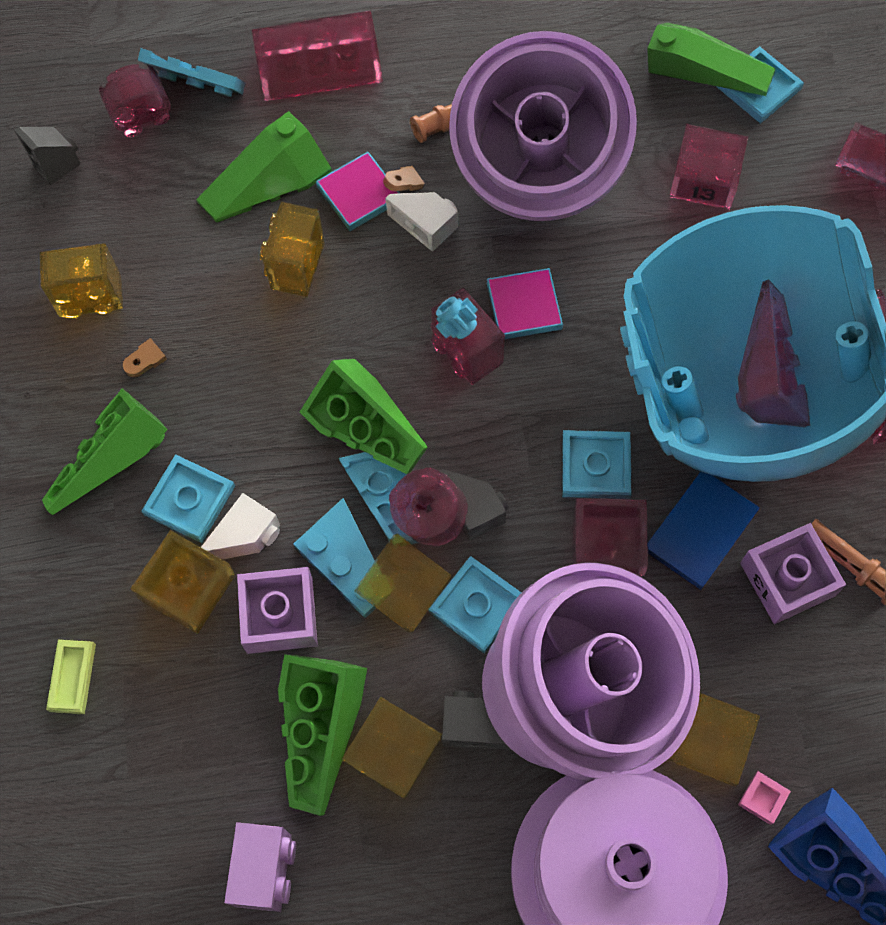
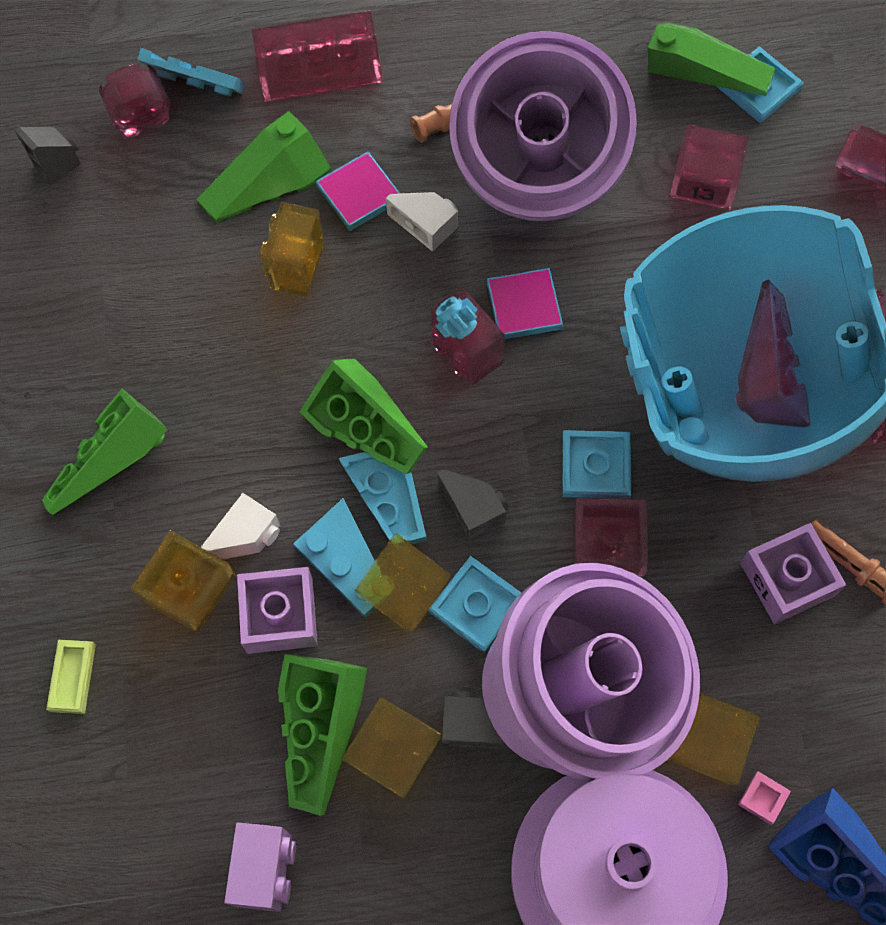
clear yellow brick [40,243,123,318] -> none
medium nougat piece [123,338,167,377] -> none
medium azure tile [141,454,235,543] -> none
medium nougat piece [383,166,425,191] -> none
clear pink brick [389,468,468,546] -> none
blue tile [644,472,760,590] -> none

